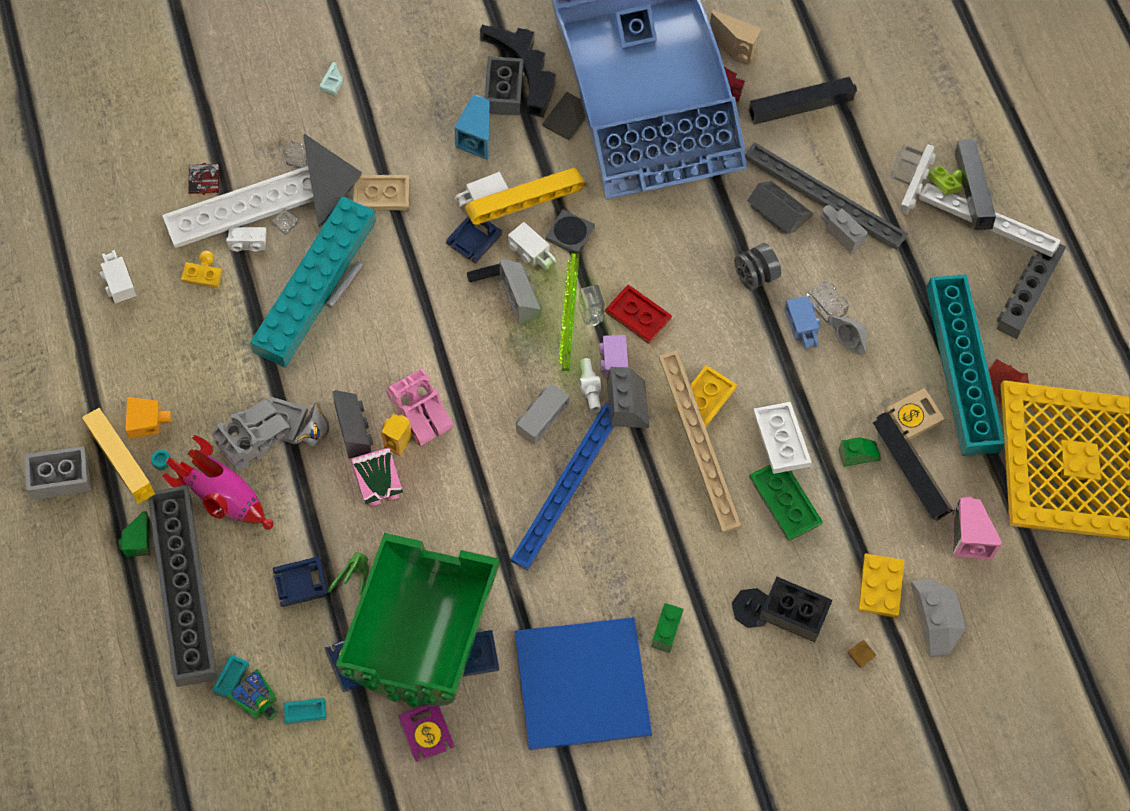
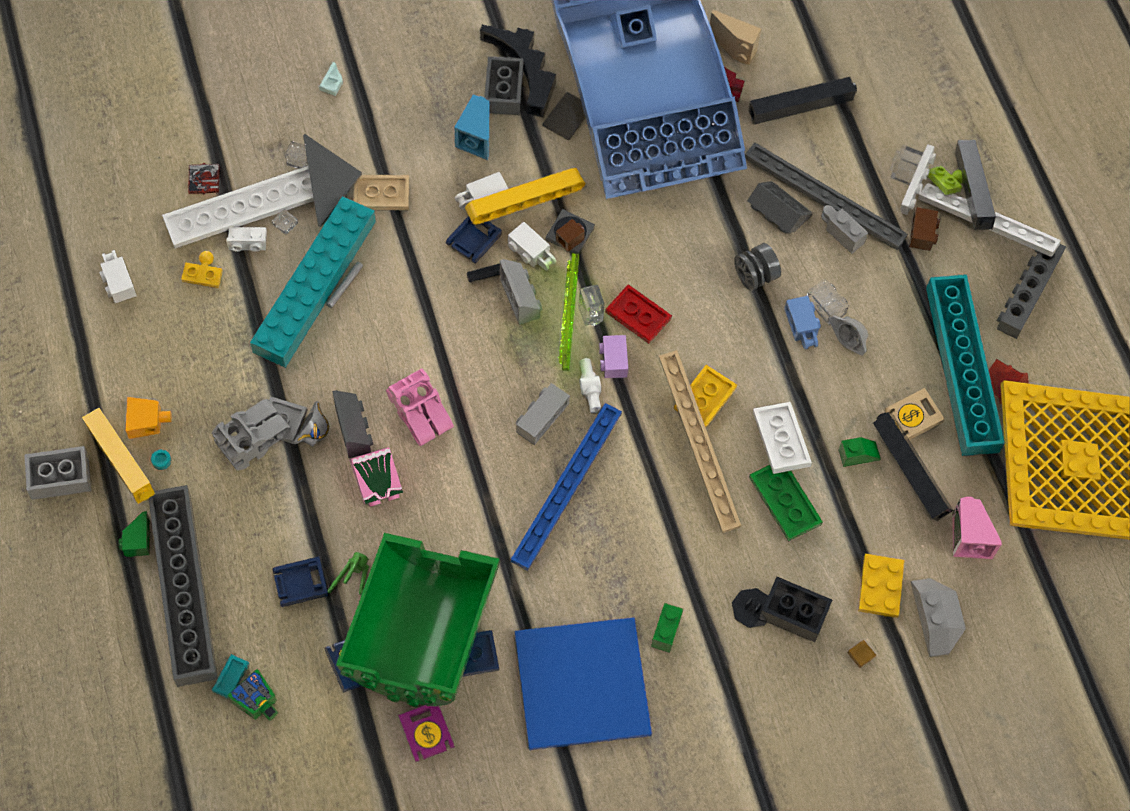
piece [162,435,274,530] -> none
teal tile [284,698,327,725] -> none
yellow brick [381,413,412,456] -> none
dark grey slope [607,367,649,428] -> none
none -> reddish brown brick [555,219,585,253]
none -> reddish brown brick [909,207,940,251]

